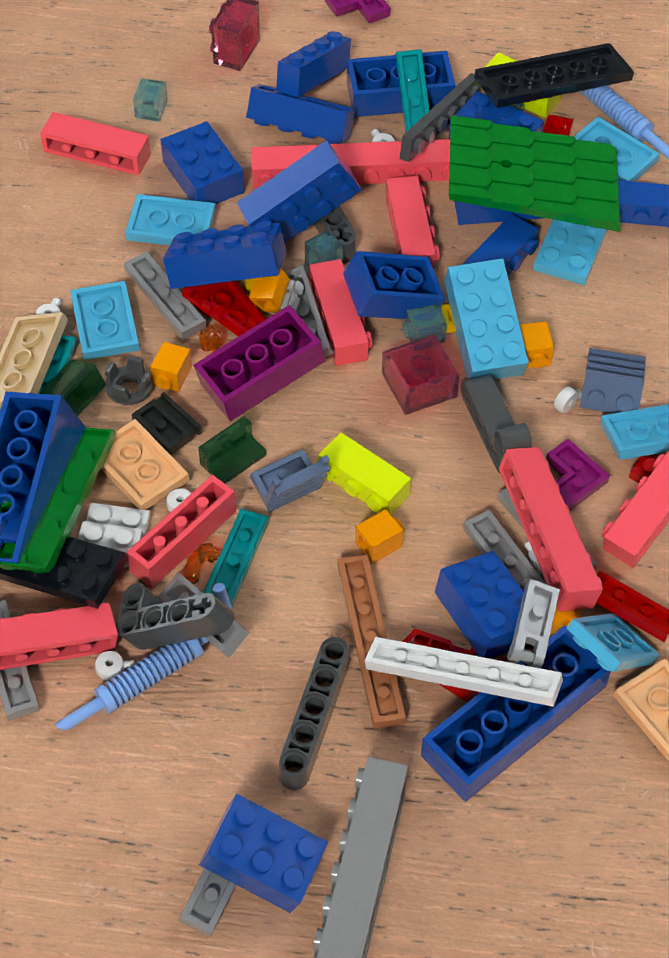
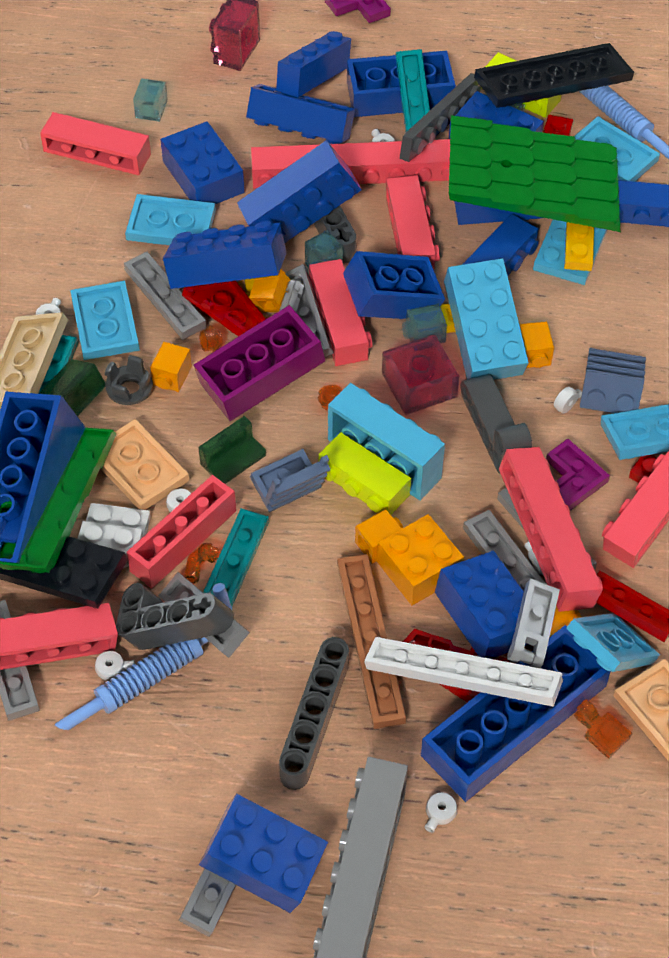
pearl dark grey plate [131,392,202,455] -> none
none -> clear orange plate [318,384,342,411]
none -> medium azure brick [328,383,445,501]
none -> light orange brick [377,514,464,606]
none -> white piece [424,793,458,833]
none -> yellow plate [564,222,594,271]
none -> clear orange plate [574,699,633,759]

